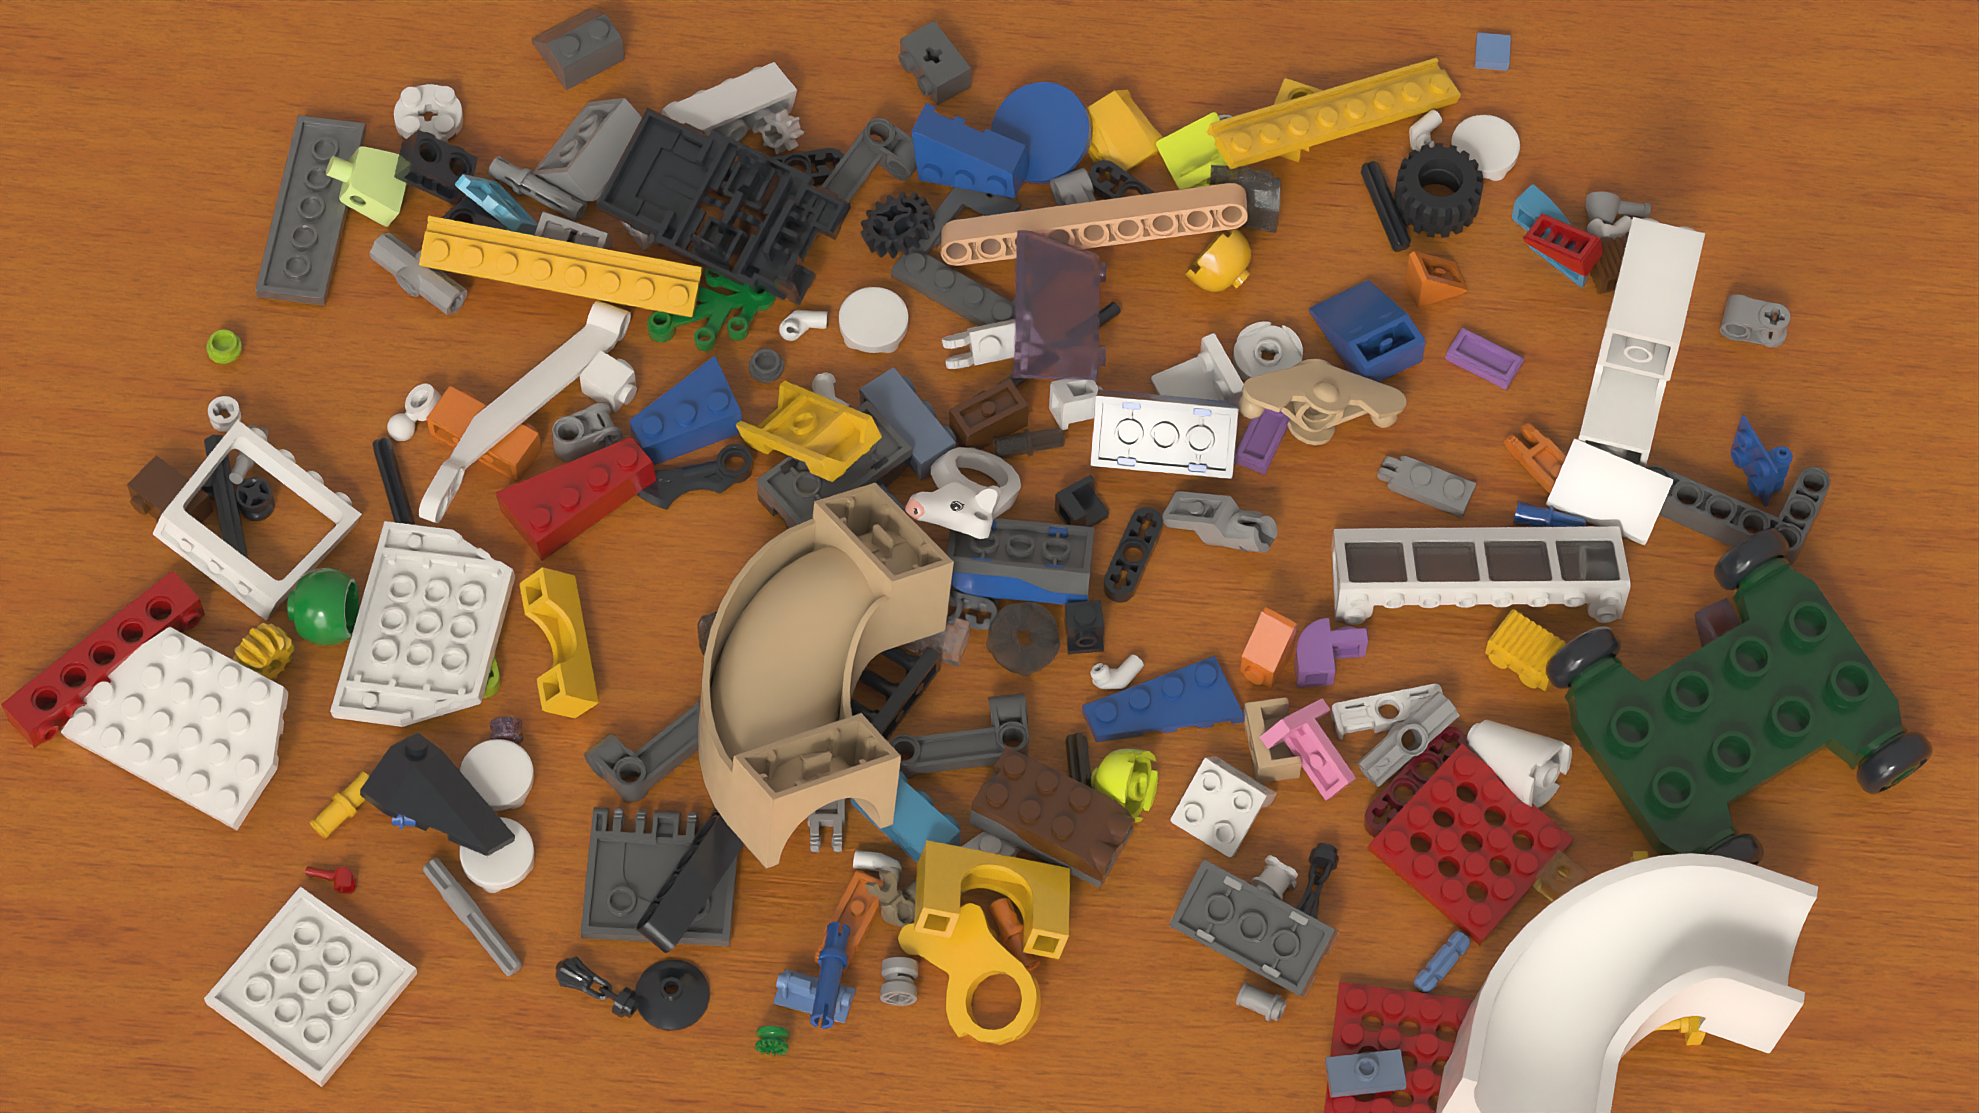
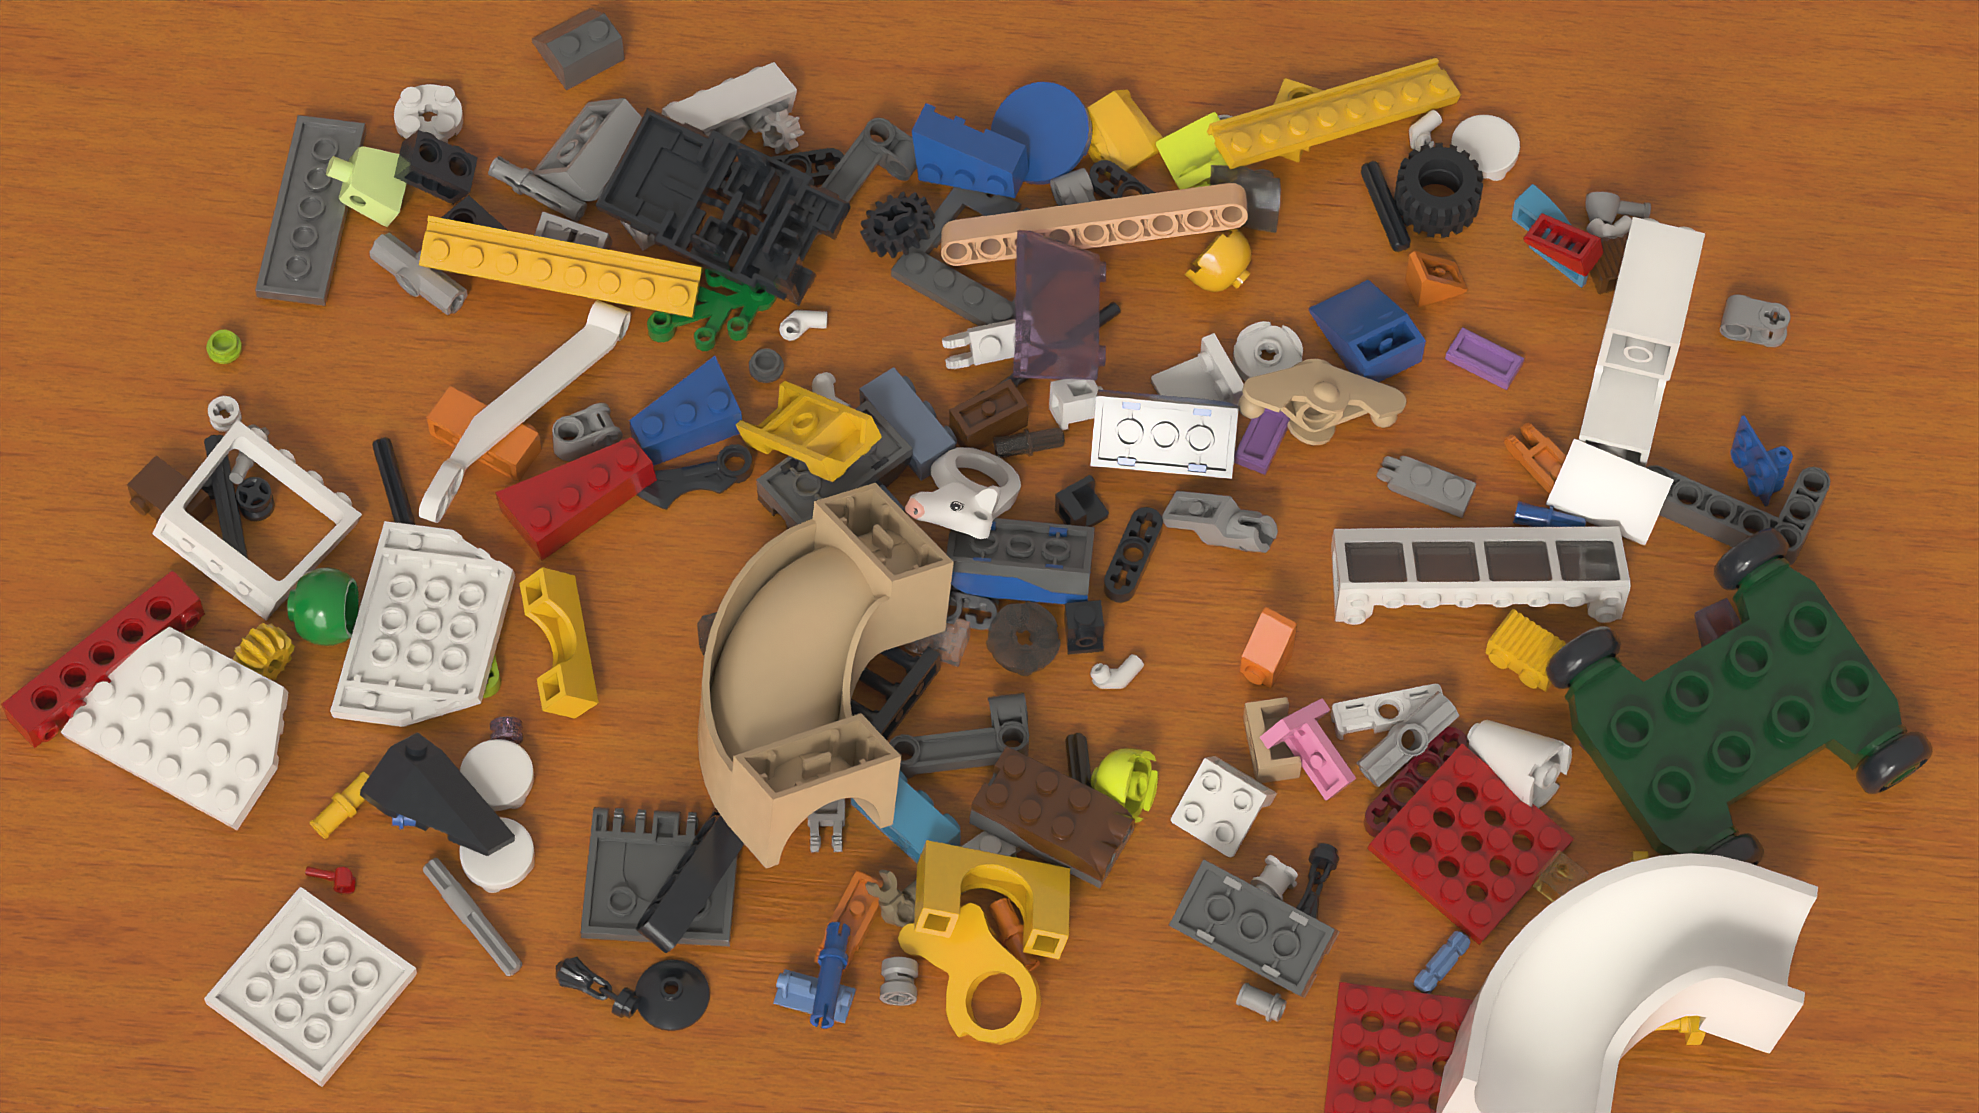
white plate [387,384,442,441] -> none
medium azure wing [455,174,538,235] -> none
white brick [579,350,637,413] -> none
dark grey piece [584,697,701,802] -> none
green bush [755,1026,790,1056] -> none
white tile [839,287,909,353] -> none
white arm [853,850,902,882] -> none
dark grey brick [898,21,971,105] -> none
blue wing [1082,656,1244,742] -> none
medium lavender brick [1294,618,1368,688] -> none
sand blue plate [1325,1049,1407,1098] -> none
medium blue tile [1474,32,1511,71] -> none

